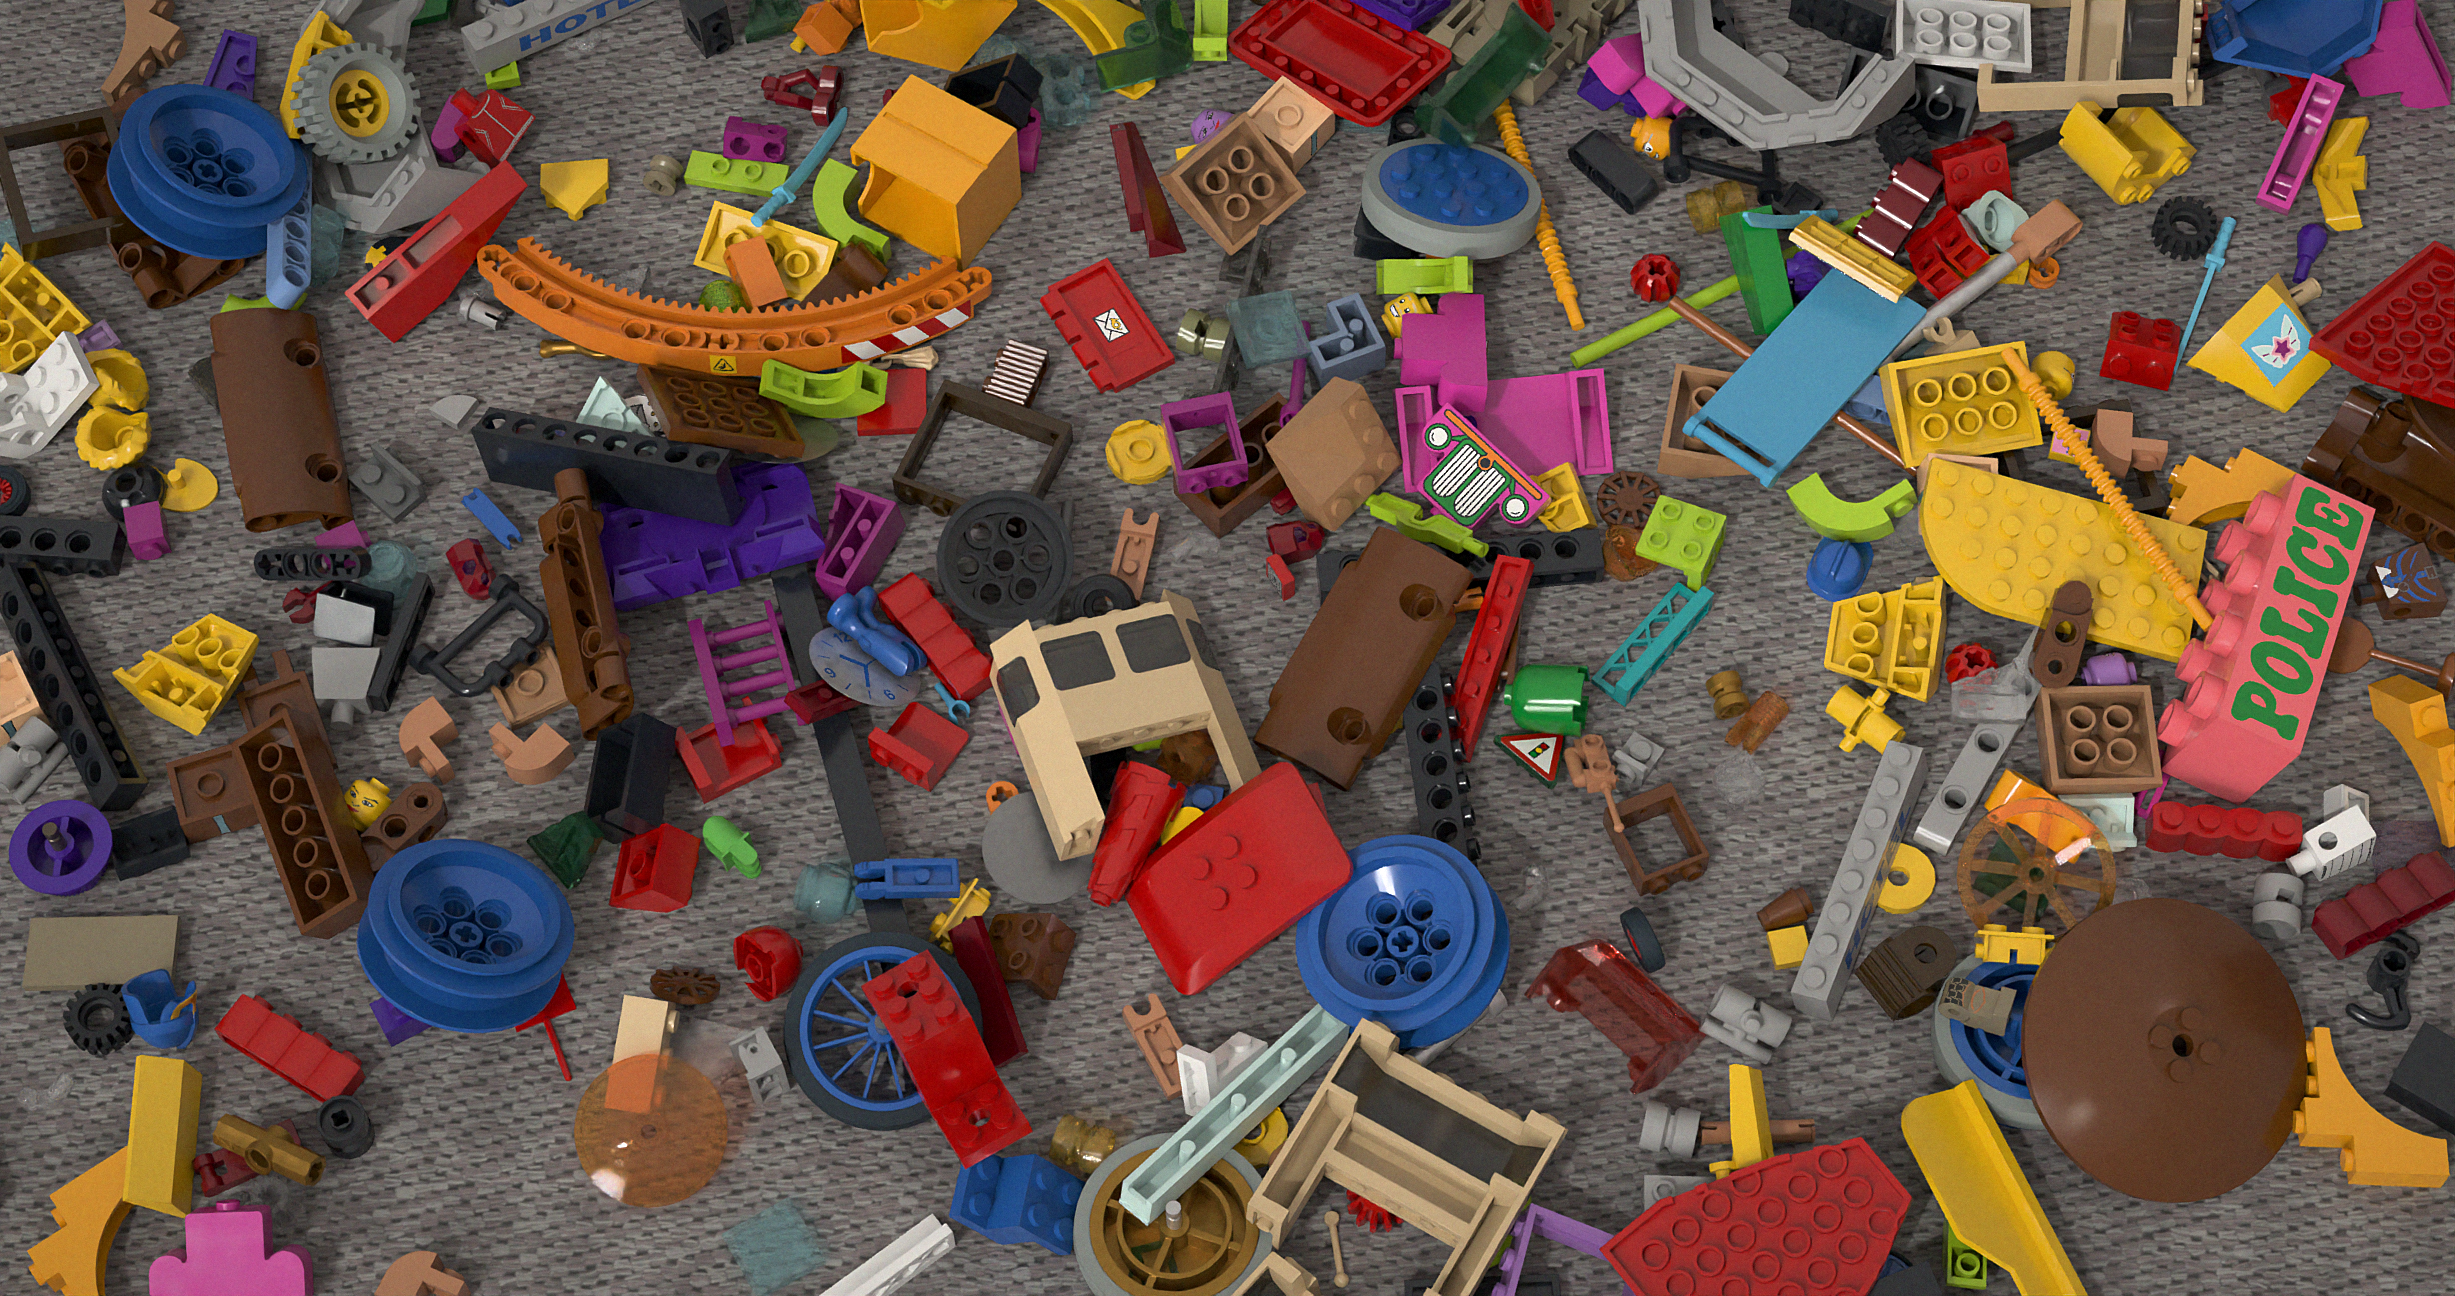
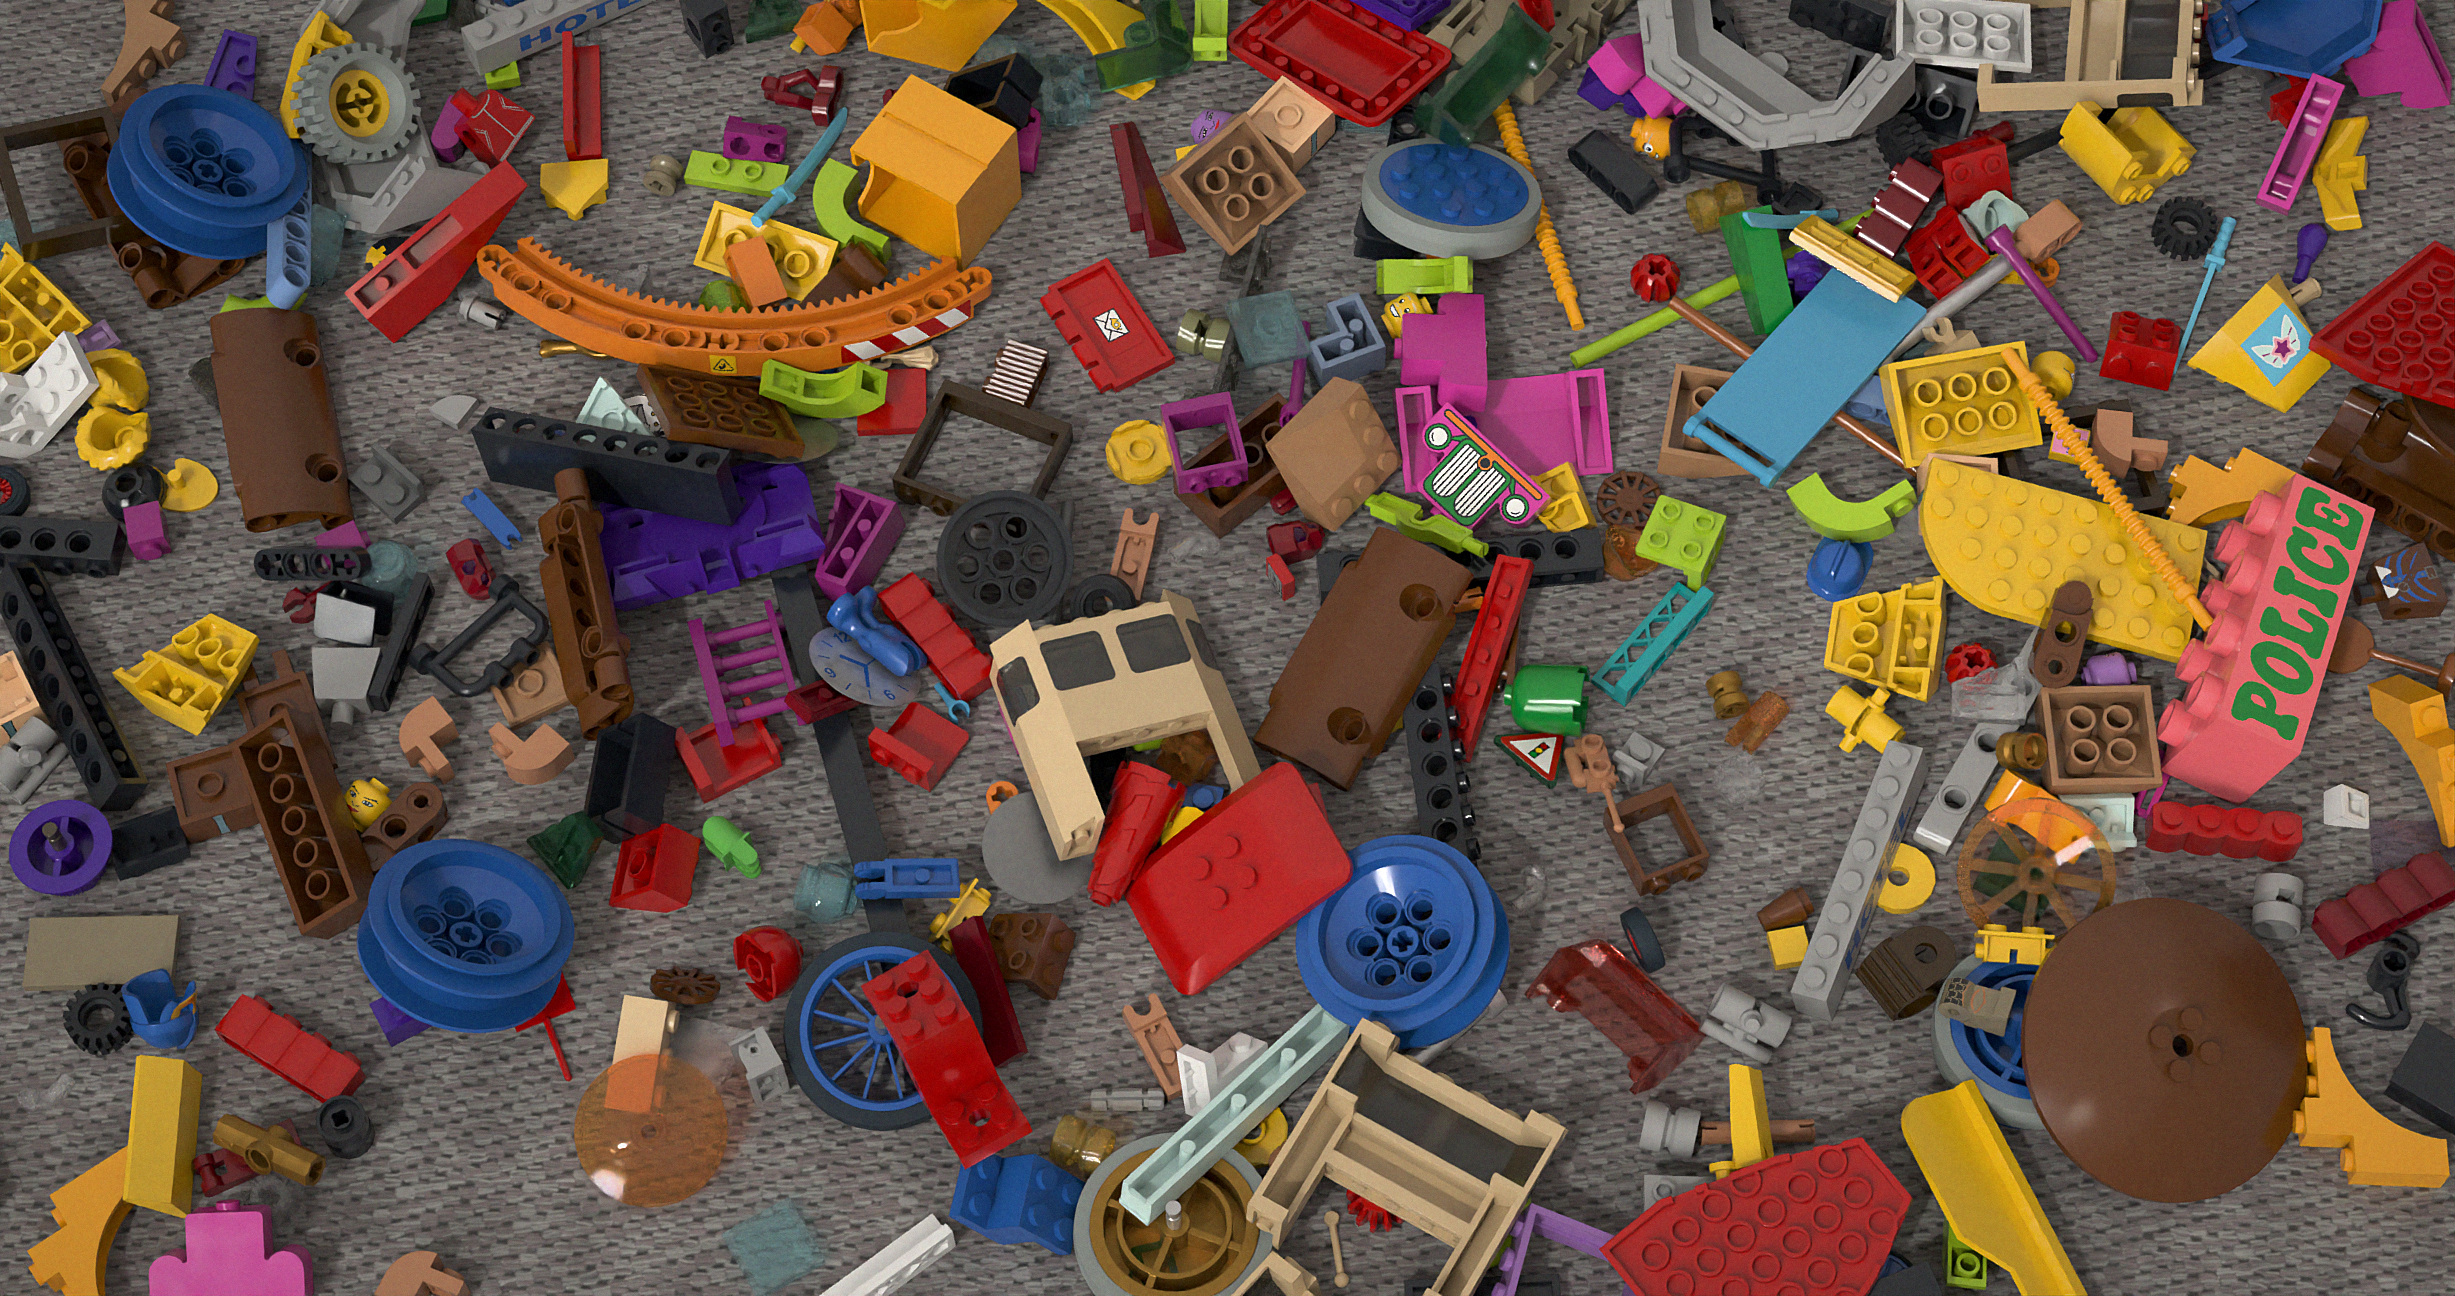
white torso [2286,805,2377,881] -> none
none -> red fence [562,31,603,162]
none -> light grey axle [1090,1088,1165,1111]
none -> magenta piece [1983,224,2098,363]
none -> pearl gold wheel [1996,732,2048,769]

